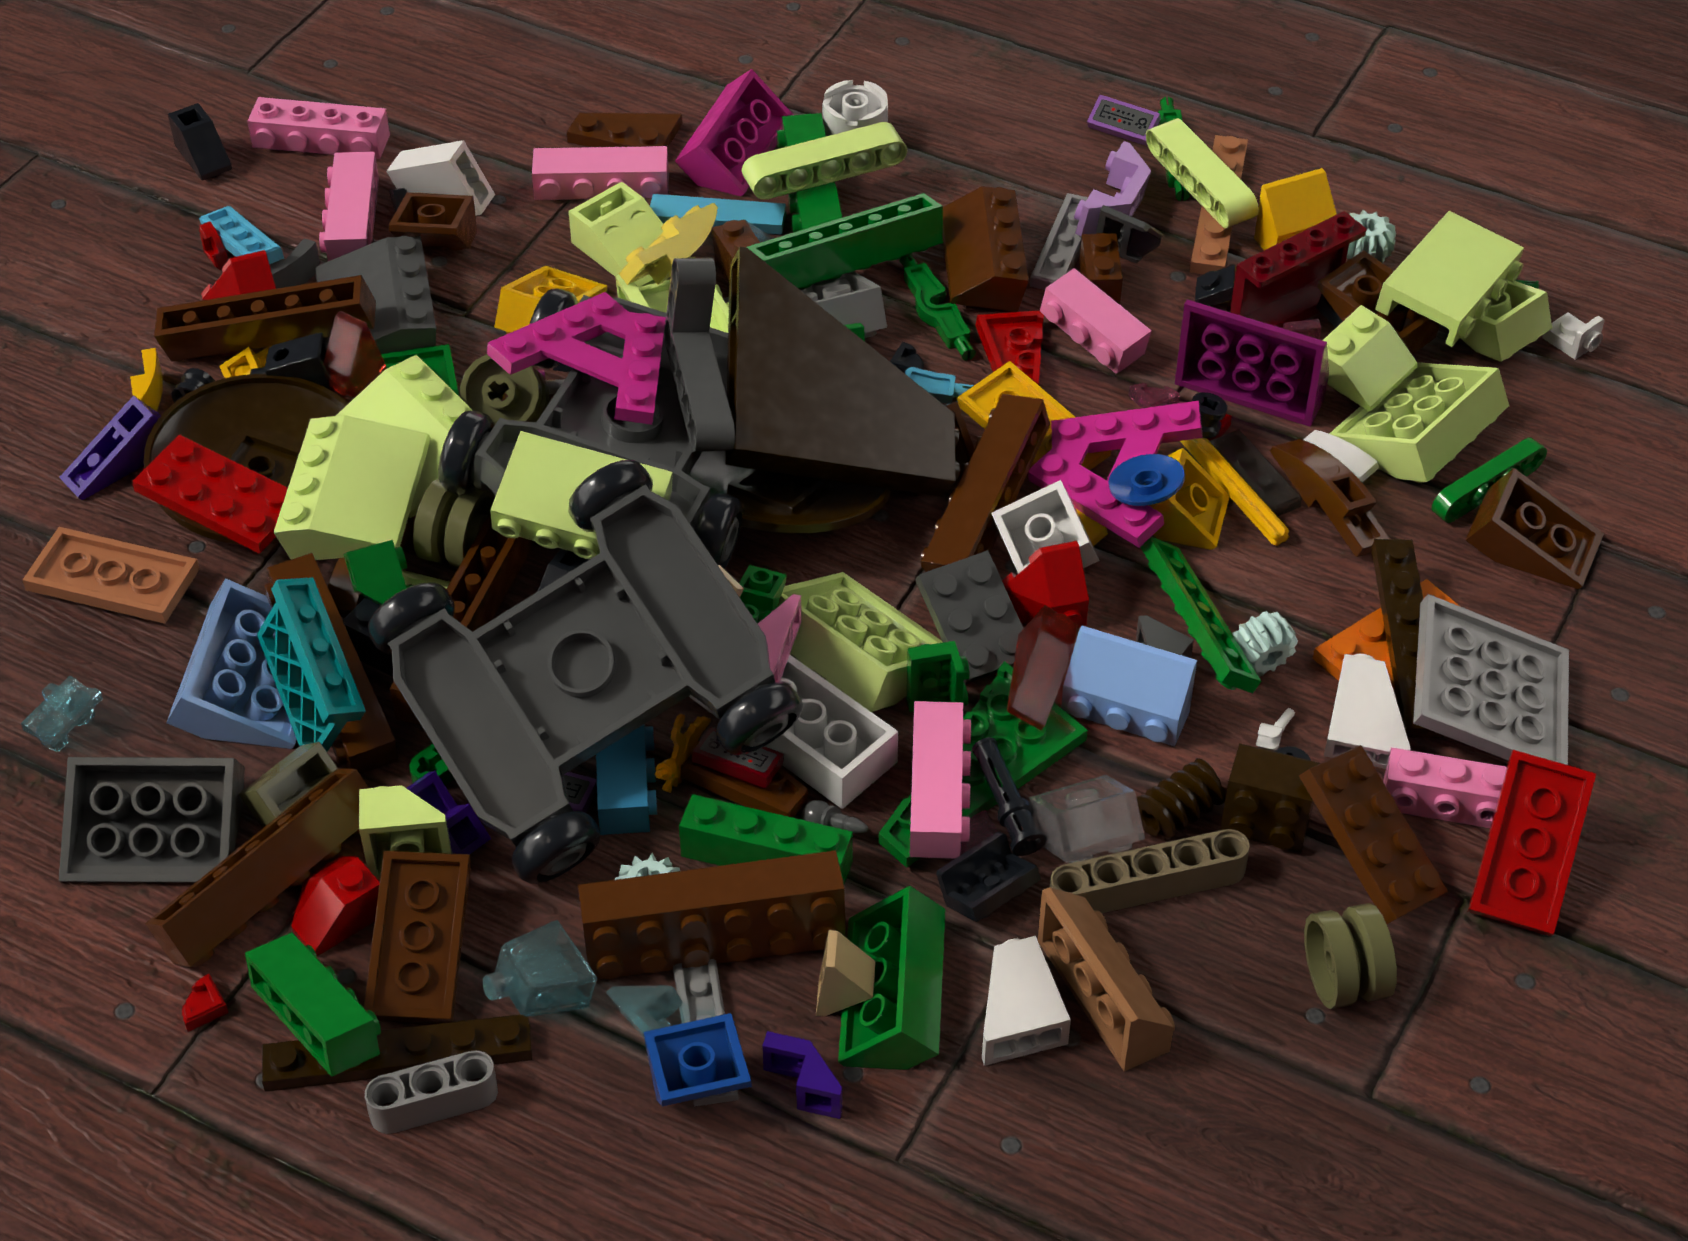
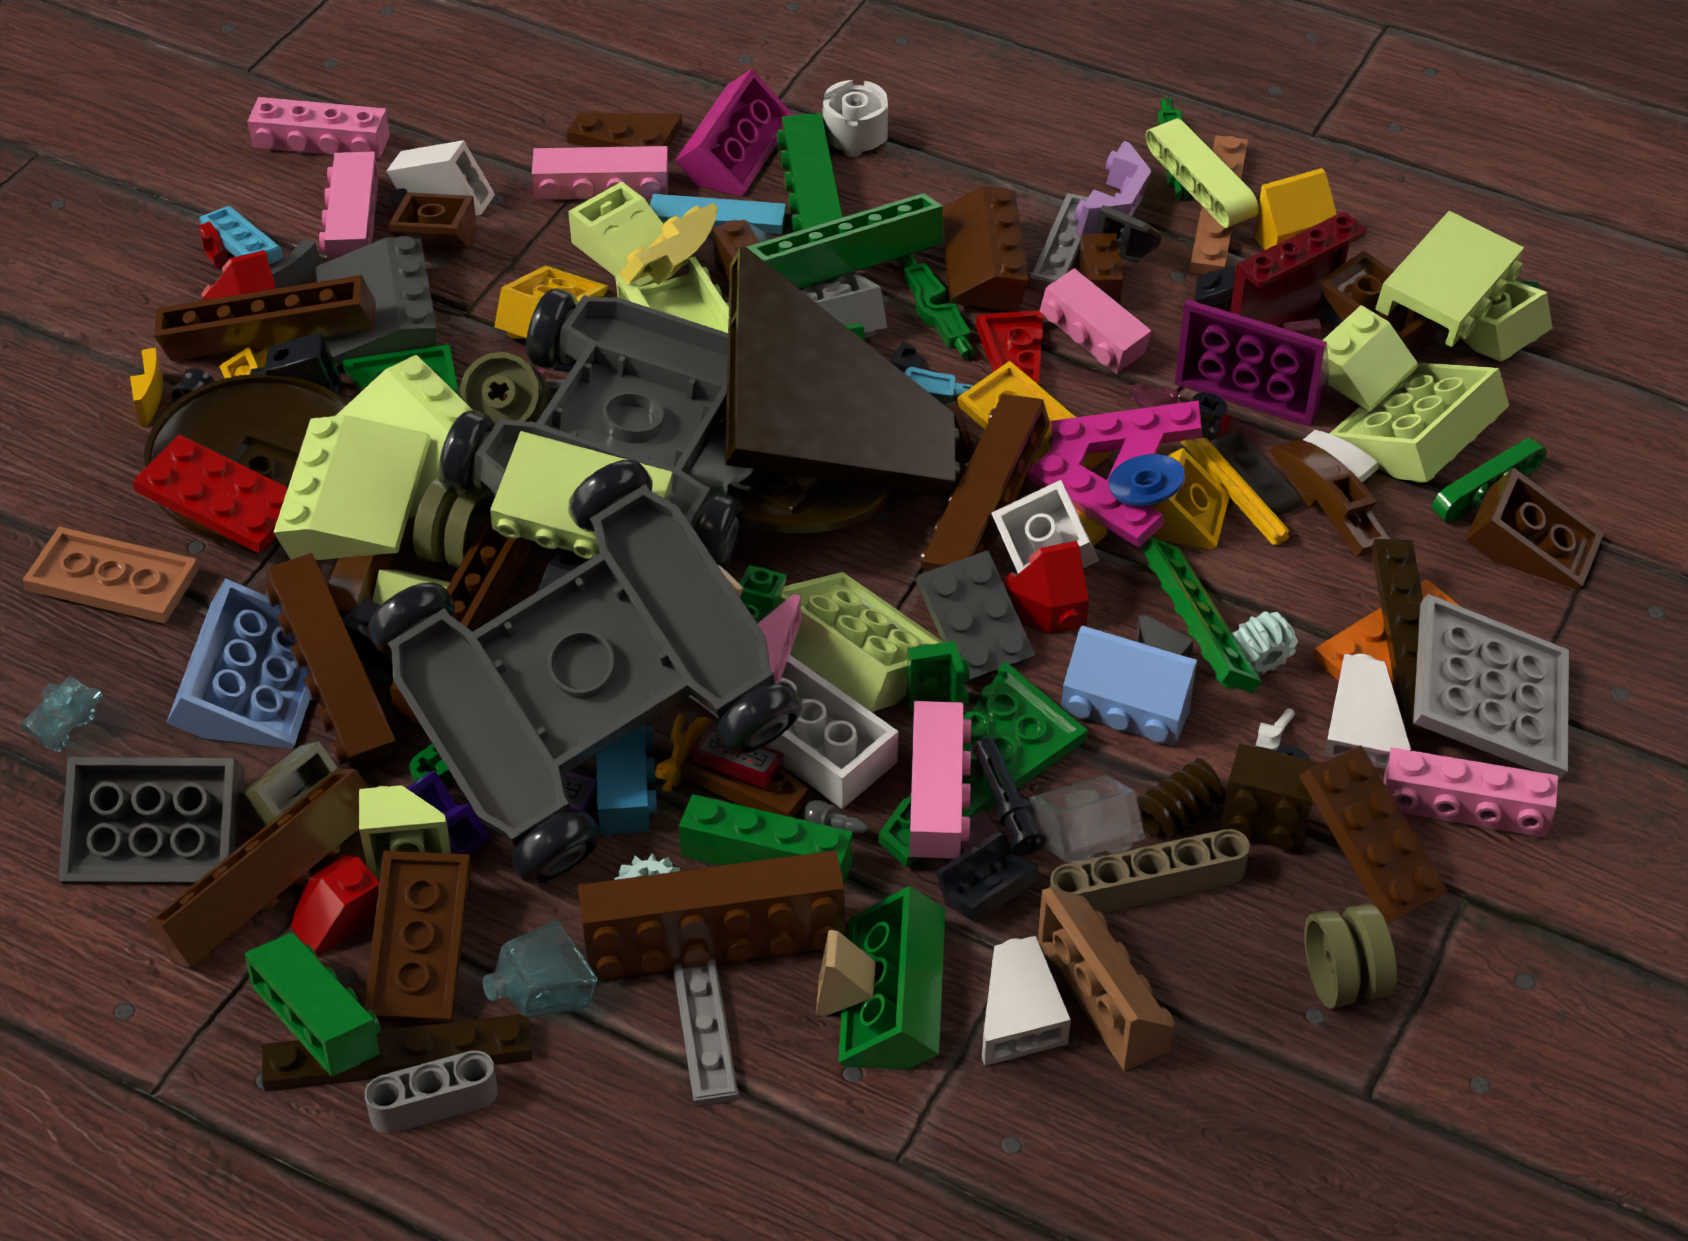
dark purple slope [59,395,161,500] -> none
black slope [168,103,232,181] -> none
red tile [182,974,229,1032] -> none
teal fence [257,577,366,752] -> none
clear red slope [323,311,387,398] -> none
green slope [343,539,413,605] -> none
dark pink plate [487,292,666,425] -> none
clear light blue slope [606,985,683,1038] -> none
blue slope [643,1013,752,1107] -> none
dark grey beam [665,258,735,452] -> none
yellowish green beam [741,122,908,200] -> none
dark purple slope [762,1031,842,1119] -> none
clear red slope [1007,605,1077,730] -> none
tile [1087,95,1161,146] -> none
light aqua gear [1347,210,1396,263] -> none
red plate [1467,750,1597,937] -> none
white bracket [1542,312,1605,360] -> none

